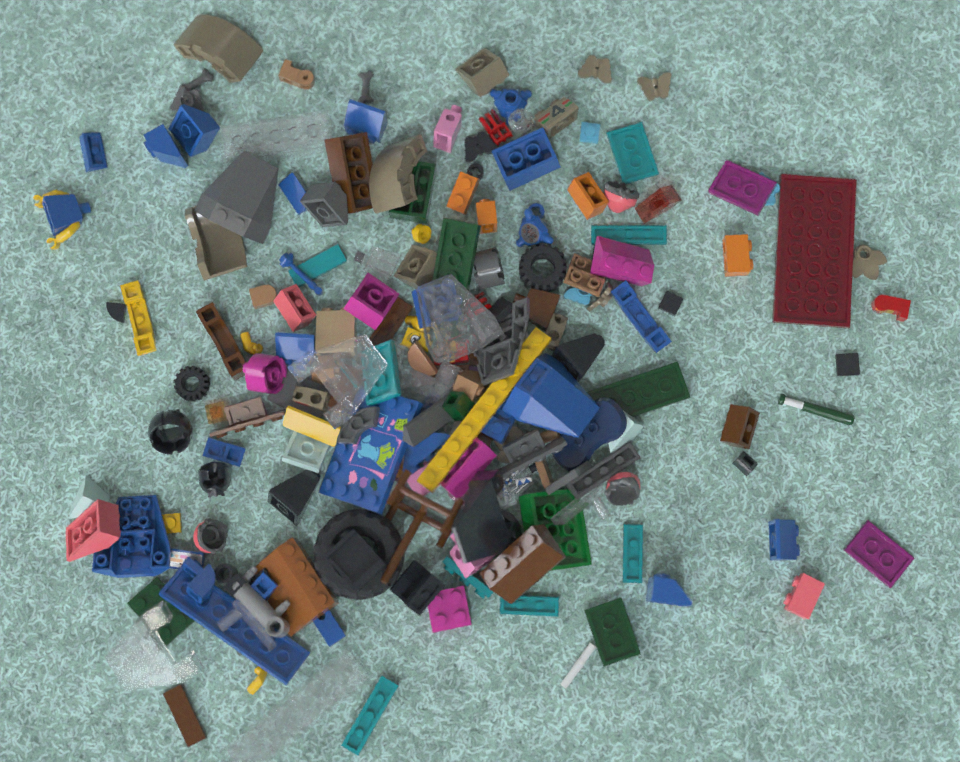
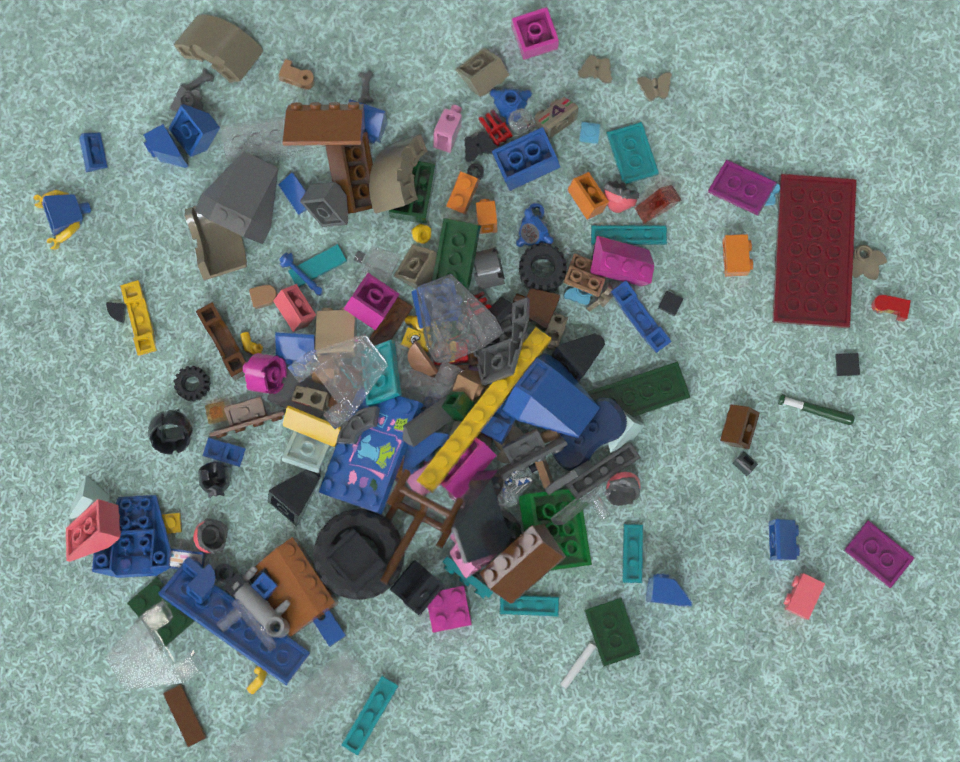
none -> dark orange slope [283,102,365,145]
none -> dark pink brick [511,7,559,60]

